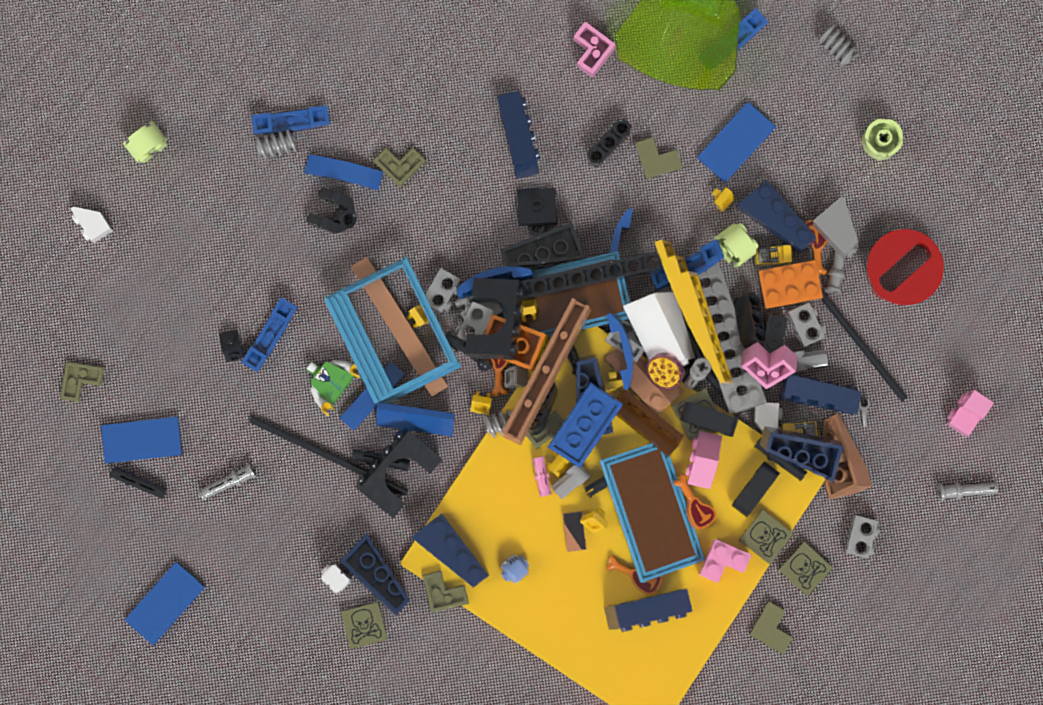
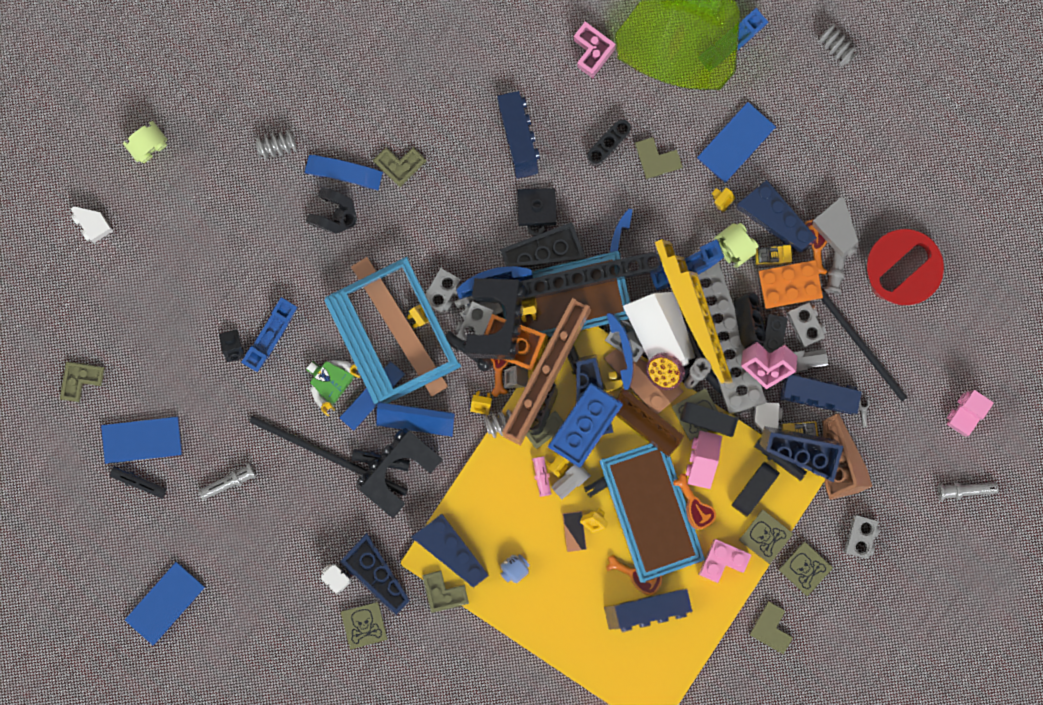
blue slope [251,105,330,134] -> none
yellowish green brick [861,119,903,160] -> none

